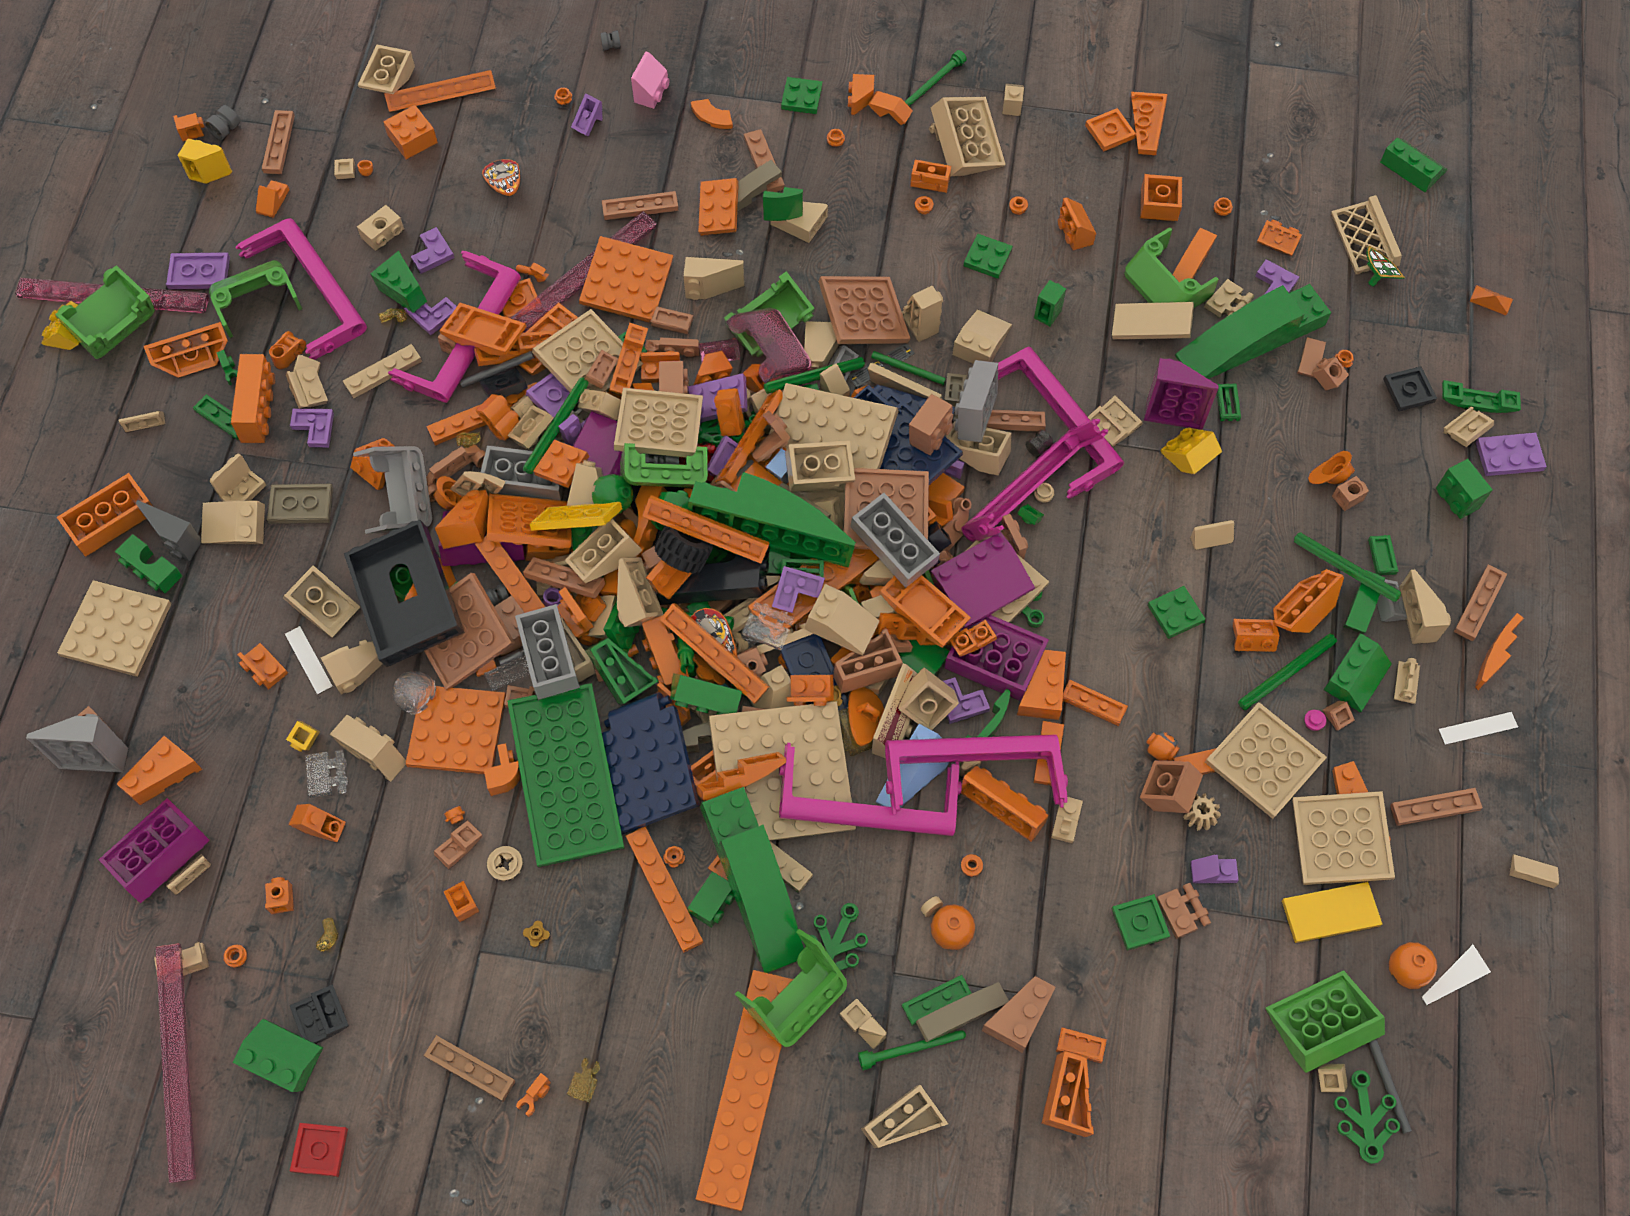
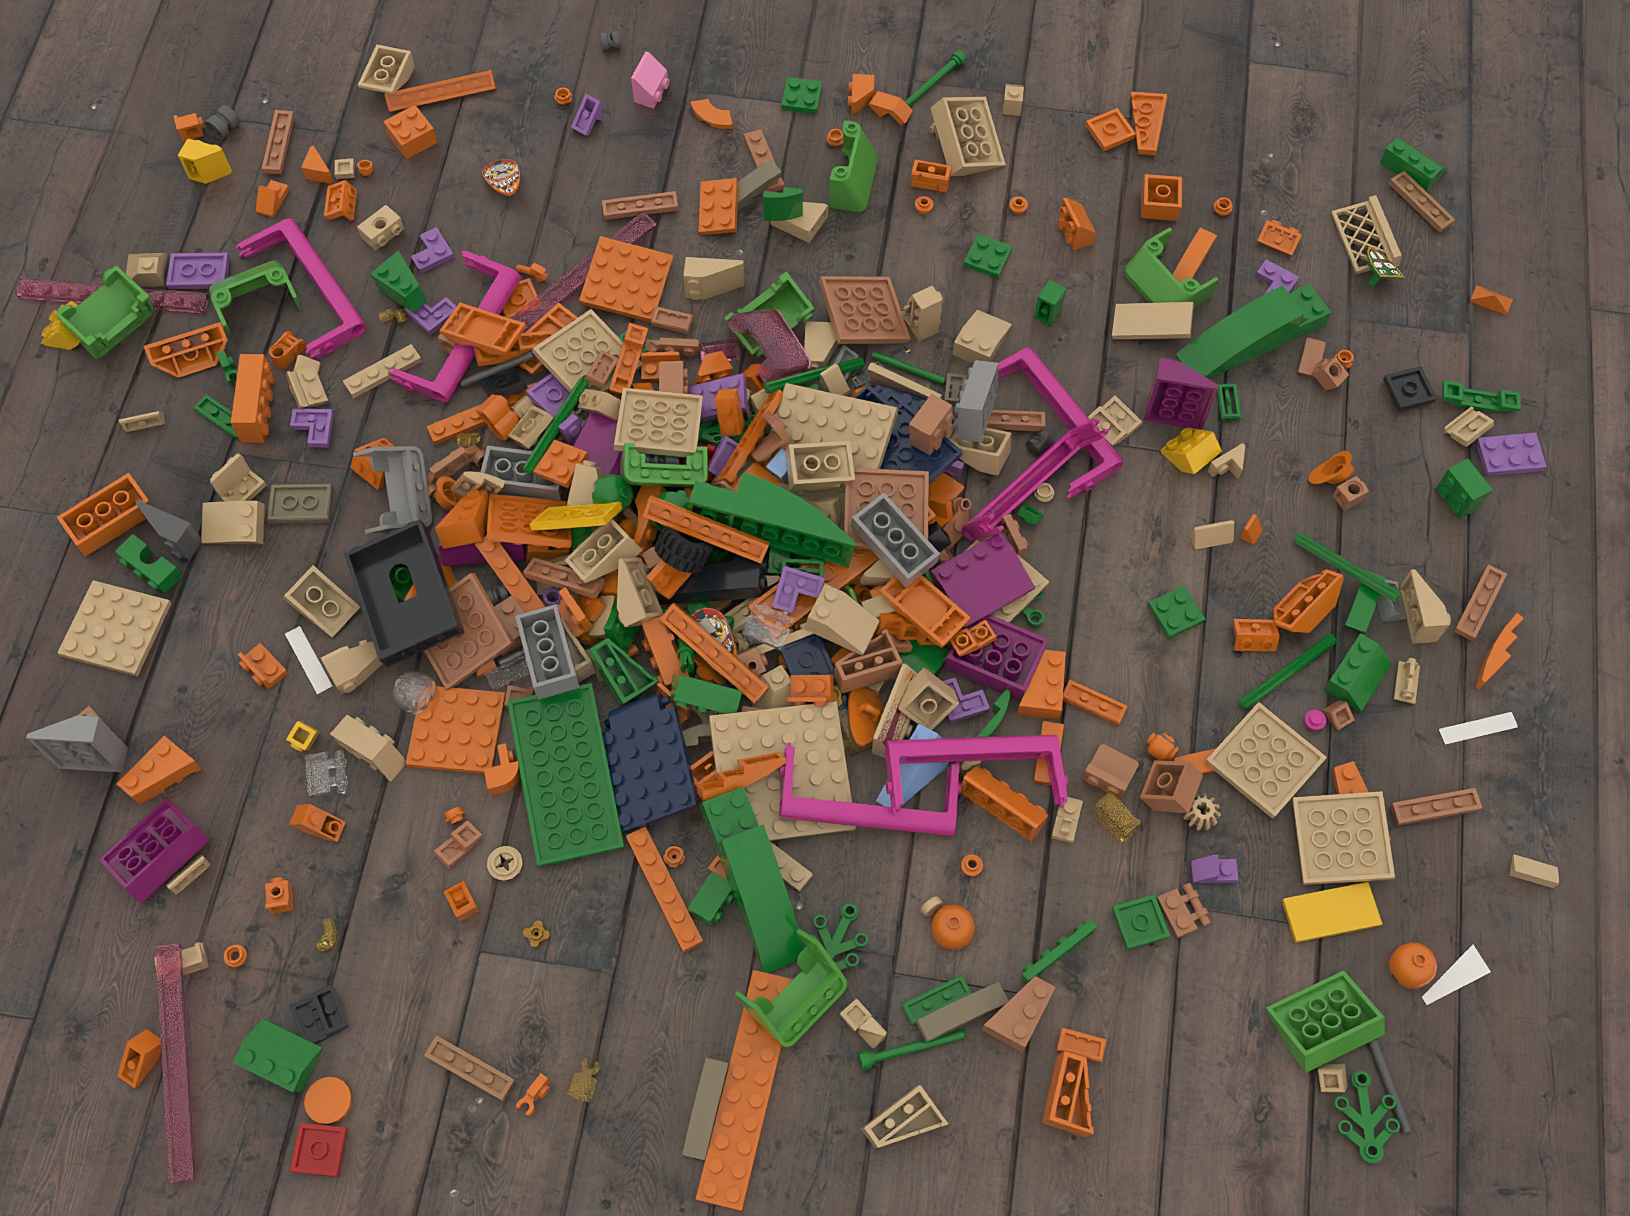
tan plate [1204,279,1254,317] -> none
green tile [1368,535,1399,576] -> none
none -> orange slope [117,1029,164,1088]
none -> tan slope [126,253,168,287]
none -> orange slope [301,145,334,184]
none -> orange tile [304,1077,352,1125]
none -> orange bracket [324,180,357,221]
none -> dark tan slope [682,1057,729,1160]
none -> bright green windscreen [829,120,878,212]
none -> green plate [1020,920,1097,985]
none -> nougat bracket [1082,744,1139,800]
none -> clear yellow brick [1092,791,1141,843]
none -> tan slope [1208,443,1245,479]
none -> orange slope [1240,514,1262,545]
none -> medium nougat plate [1389,171,1455,233]

